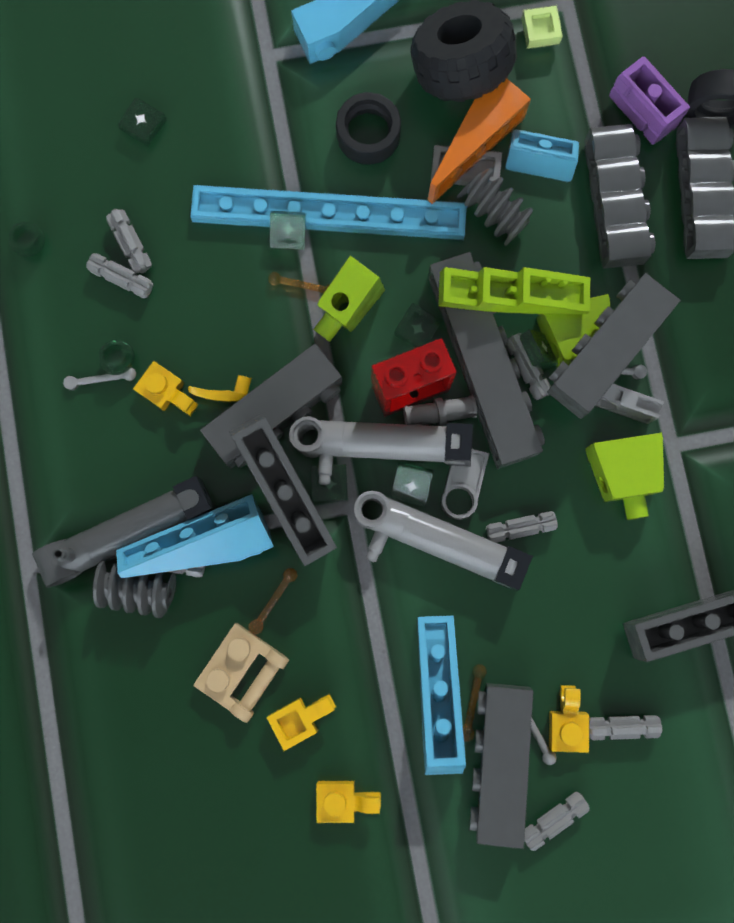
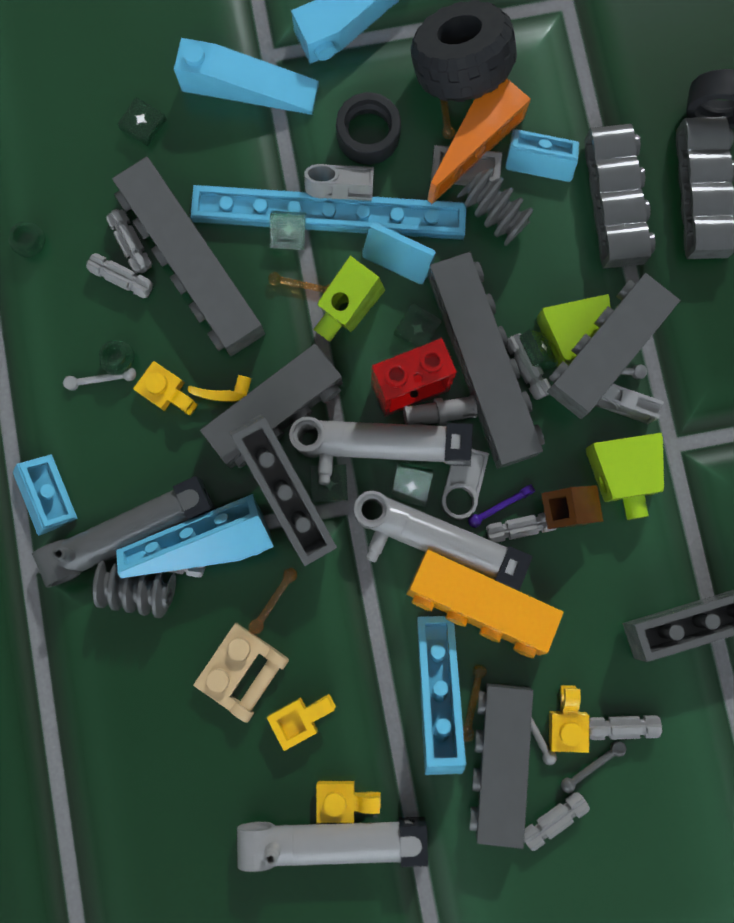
lime slope [438,267,591,314] -> none
yellowish green plate [521,5,563,49] -> none
medium lavender brick [609,56,690,145] -> none
none -> medium azure slope [13,454,78,536]
none -> dark grey brick [112,156,266,357]
none -> medium azure slope [174,38,319,115]
none -> light grey piece [237,817,428,872]
none -> light grey piece [304,164,374,201]
none -> medium azure slope [362,222,436,284]
none -> light orange brick [406,549,564,658]
none -> clear orange hinge [441,100,455,139]
none -> dark purple hinge [468,484,535,528]
none -> reddish brown brick [541,486,603,529]
none -> dark grey hinge [561,741,627,793]

